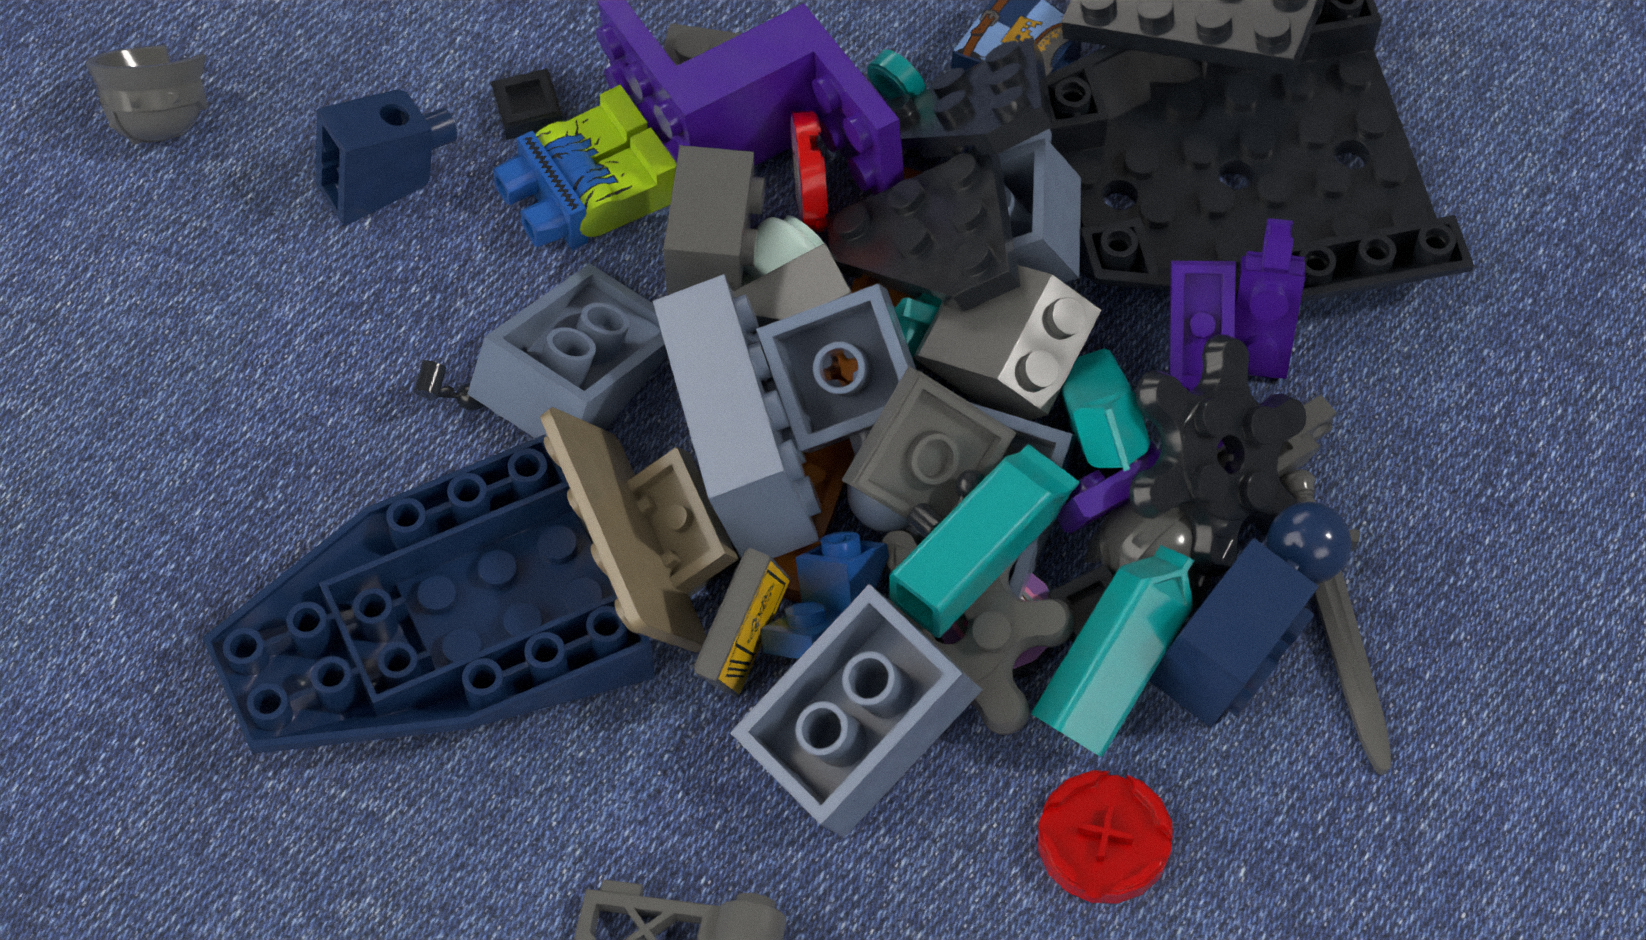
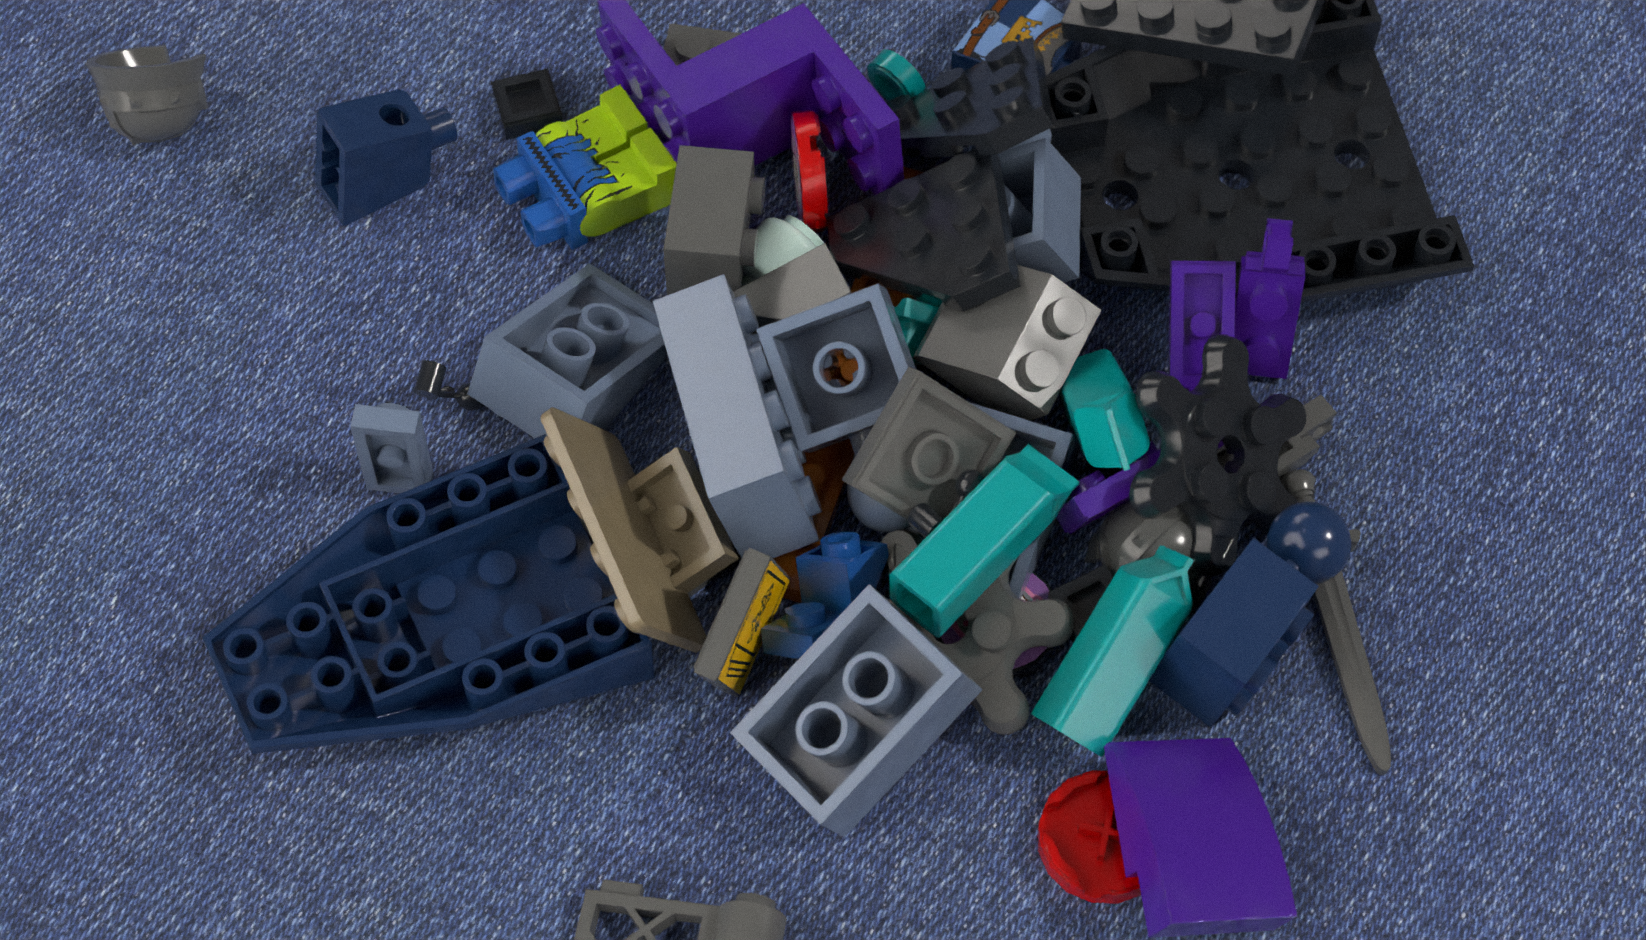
none -> sand blue plate [350,403,434,493]
none -> dark purple slope [1103,738,1298,938]

